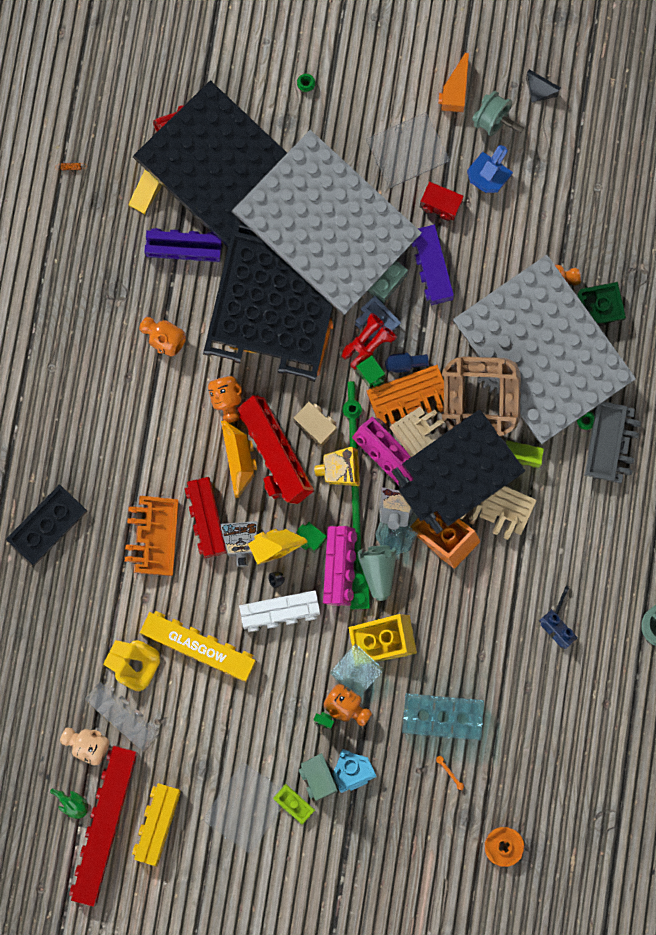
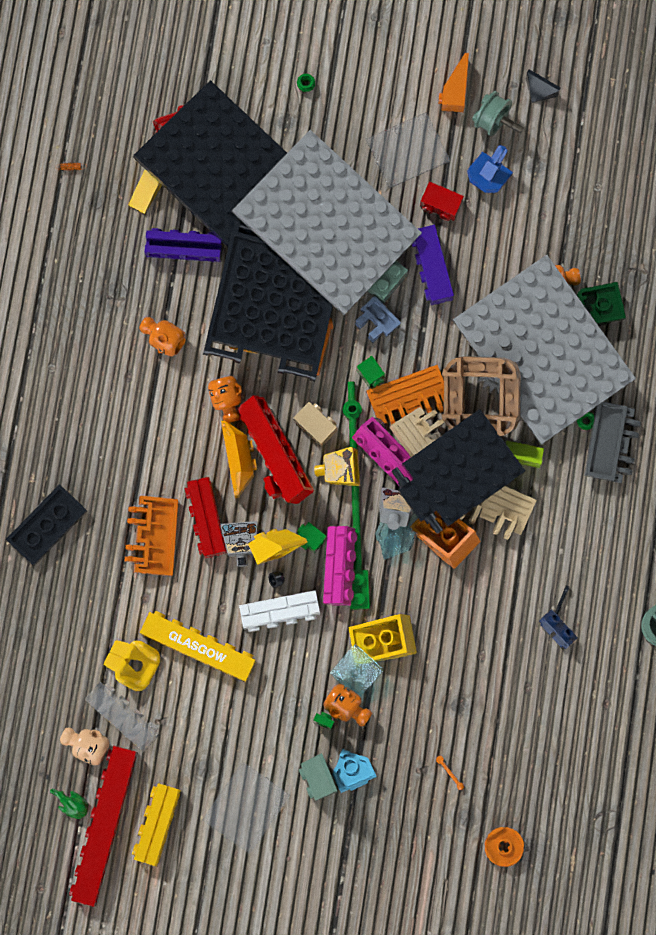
lime plate [273,783,315,825] -> none
red piece [341,313,397,370] -> none
sand green cone [358,545,397,601] -> none
dark blue arm [385,353,429,373] -> none
clear light blue brick [402,693,484,741] -> none

